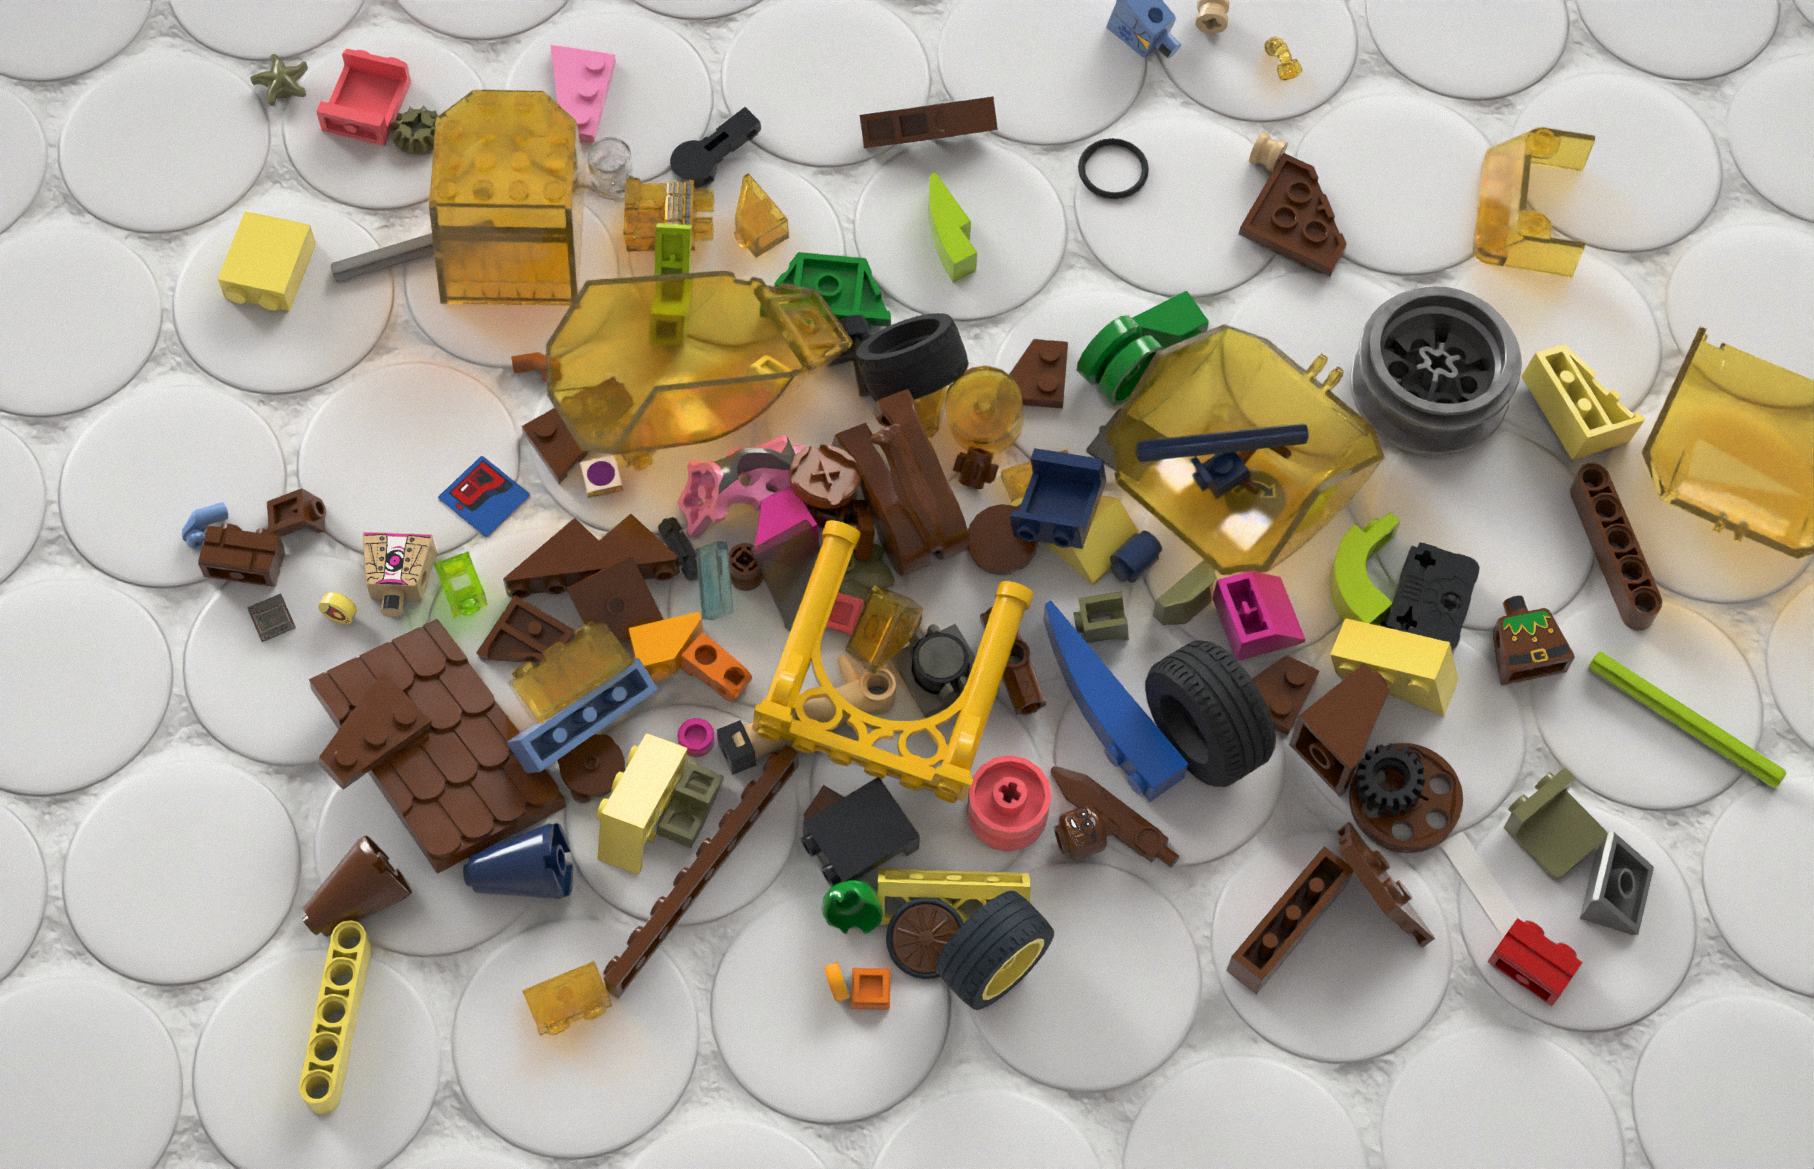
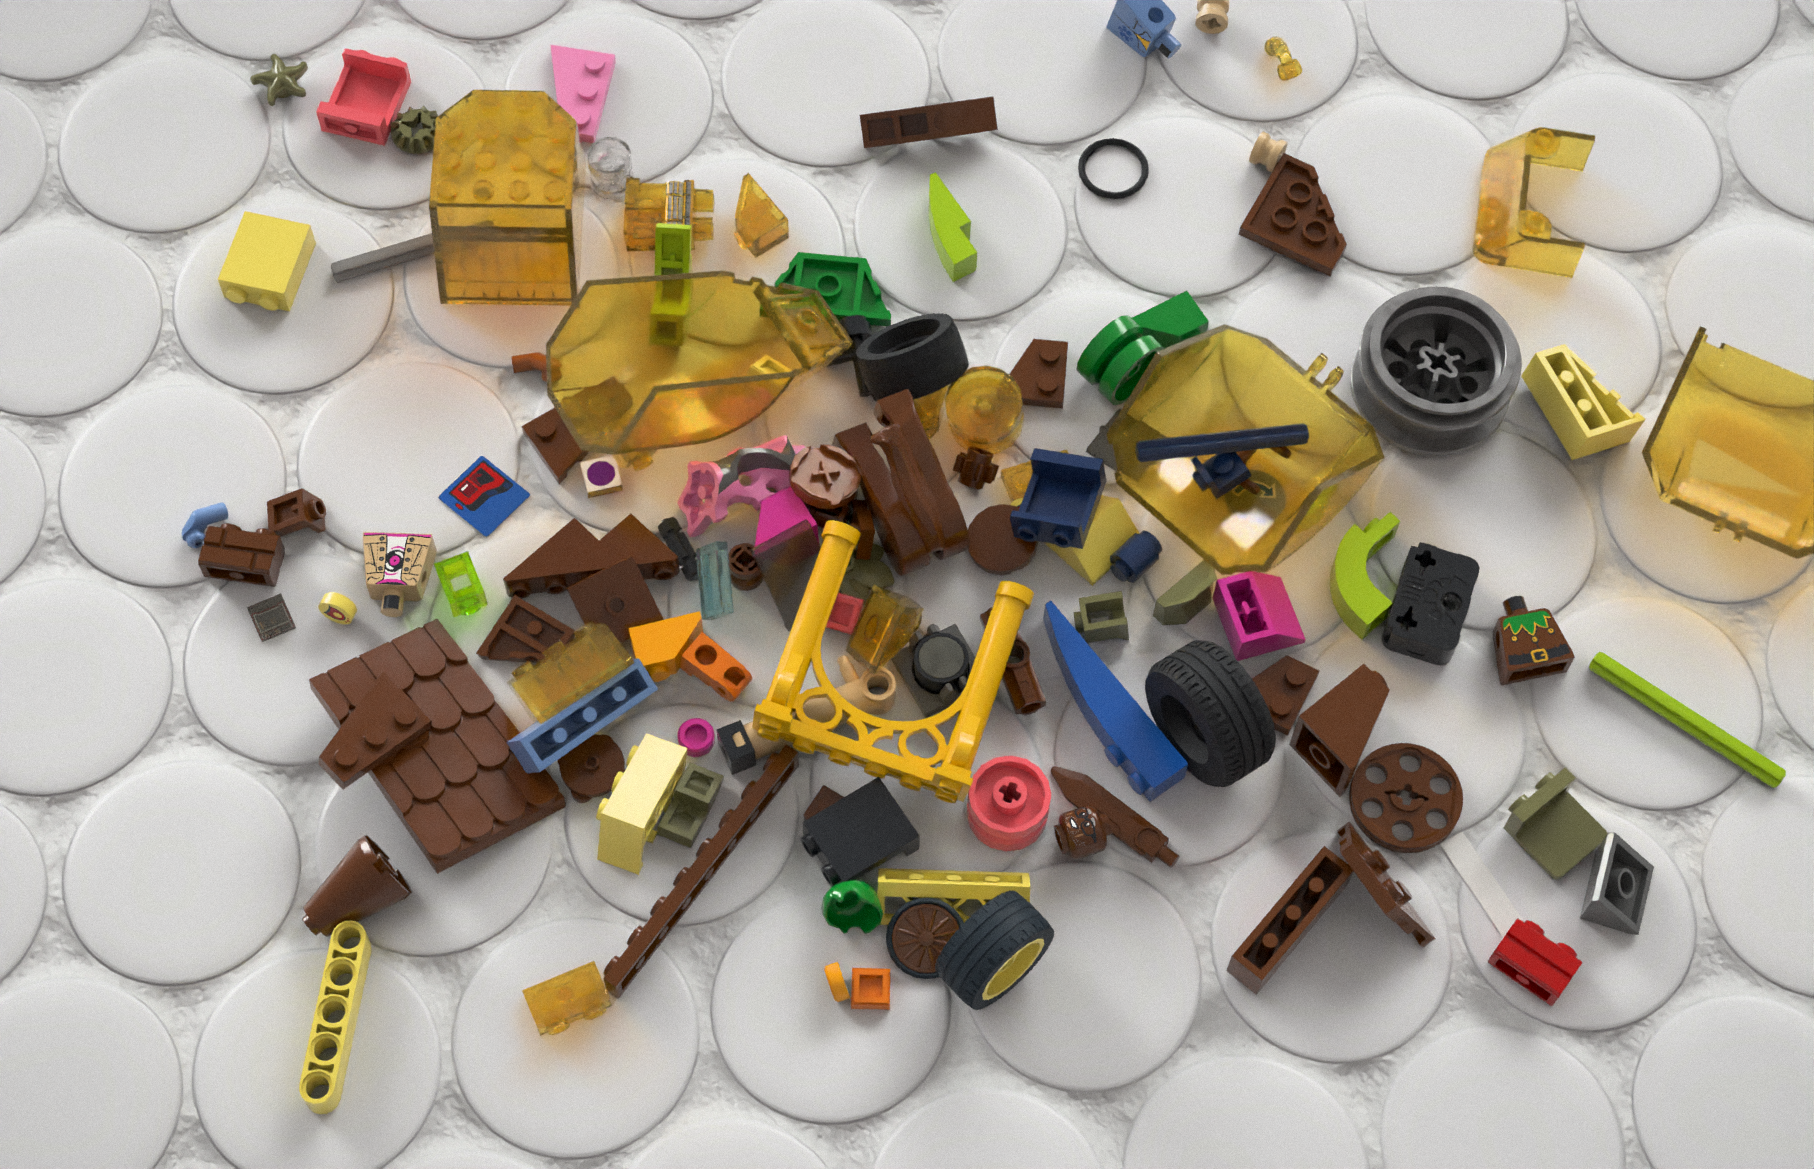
dark blue cone [463,823,573,899] -> none
black piece [670,107,761,188] -> none
light yellow wedge [1330,618,1459,716] -> none
black tyre [1355,743,1425,817] -> none
reddish brown beam [1570,462,1663,631] -> none

